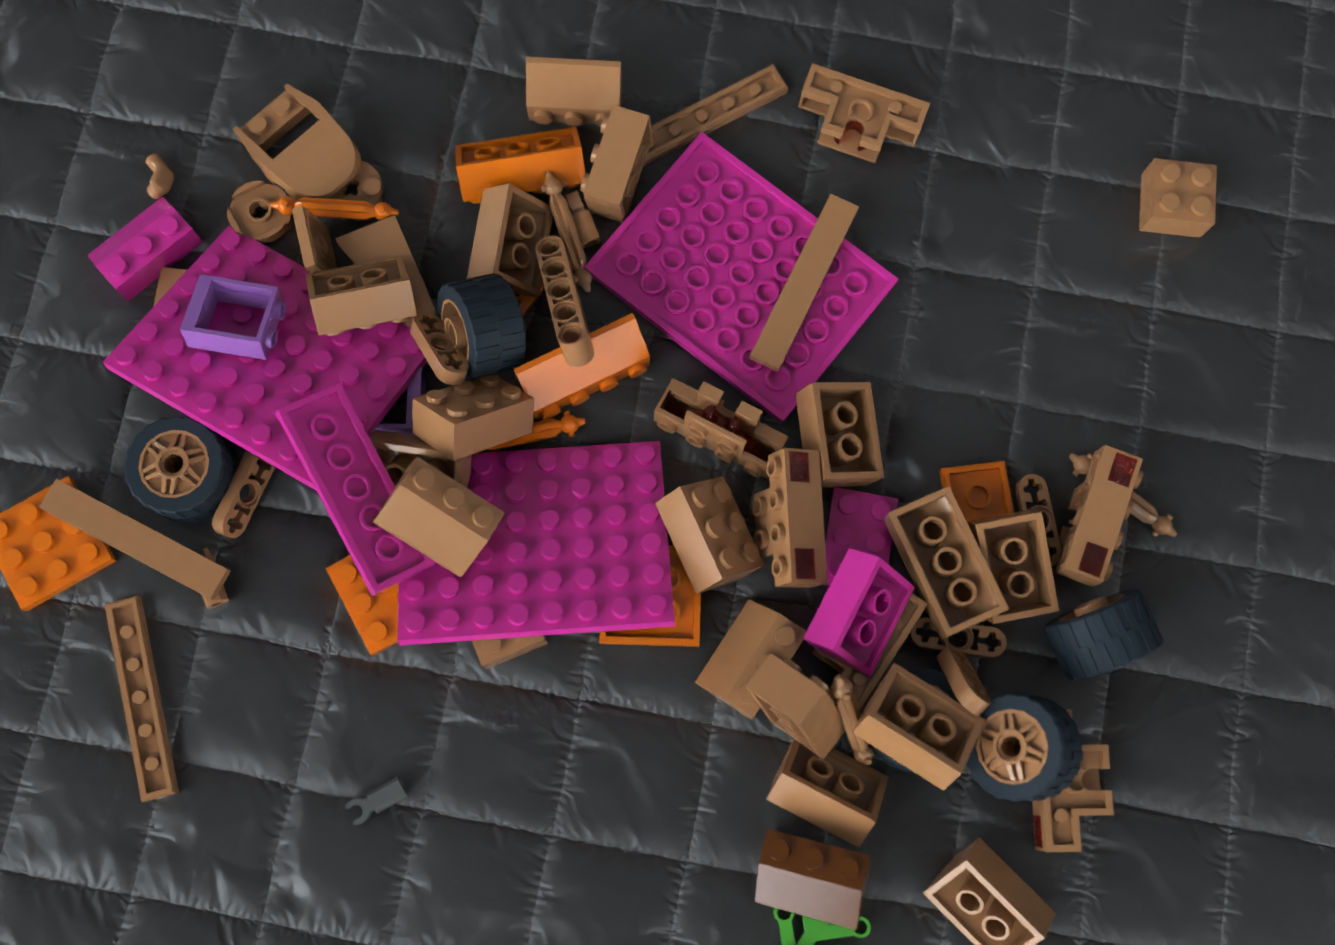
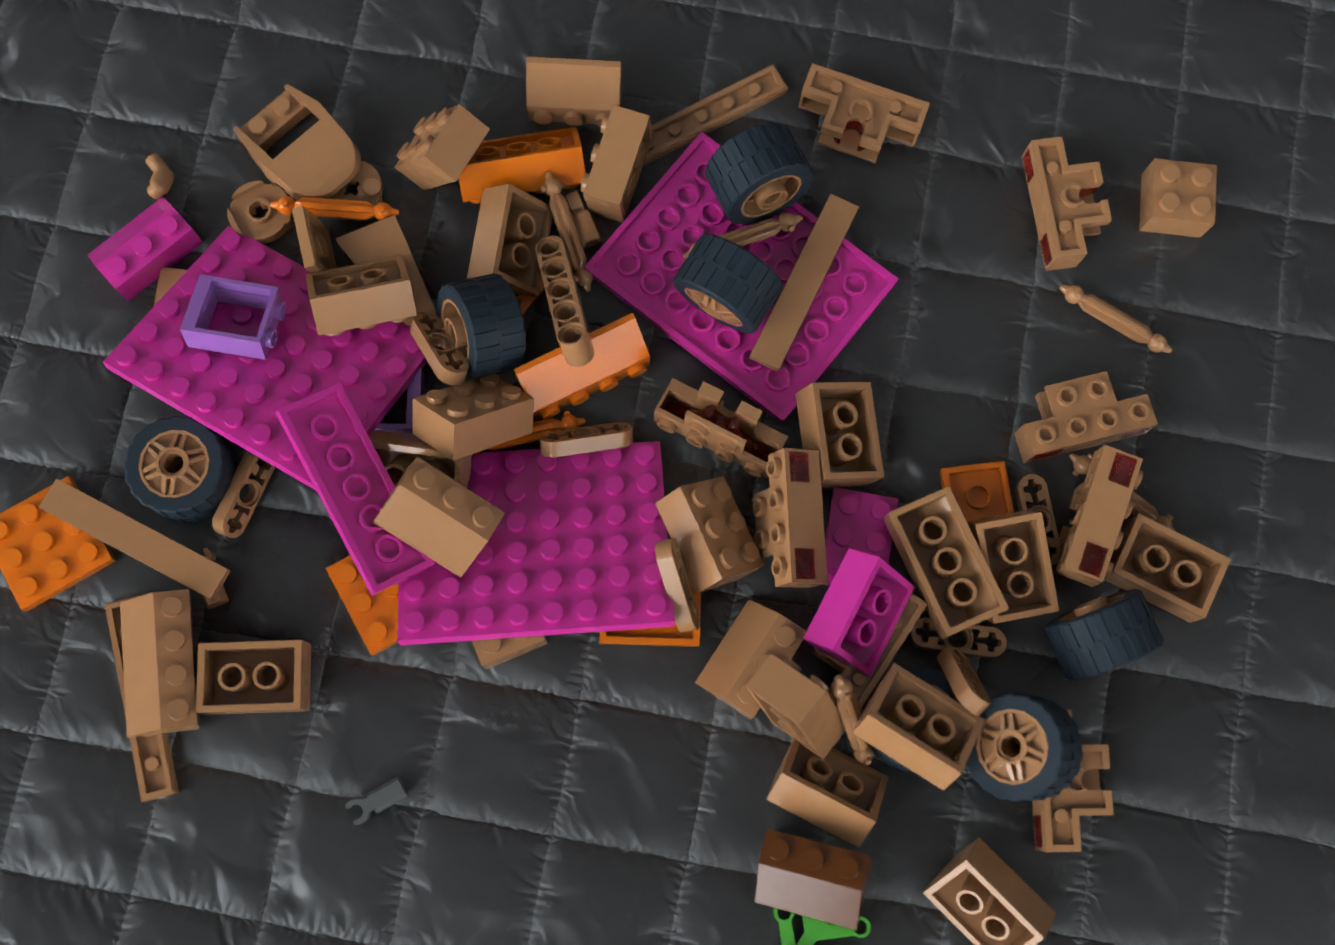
none -> medium nougat slope [120,589,200,738]
none -> medium nougat brick [196,640,311,715]
none -> medium nougat brick [394,104,490,190]
none -> medium nougat beam [539,422,633,457]
none -> medium nougat beam [655,538,700,632]
none -> black wheel [673,234,783,334]
none -> medium nougat wheel [683,212,803,259]
none -> black wheel [705,122,814,225]
none -> medium nougat piece [1014,371,1158,464]
none -> medium nougat piece [1022,137,1112,271]
none -> medium nougat wheel [1059,285,1172,353]
none -> medium nougat brick [1107,514,1231,623]

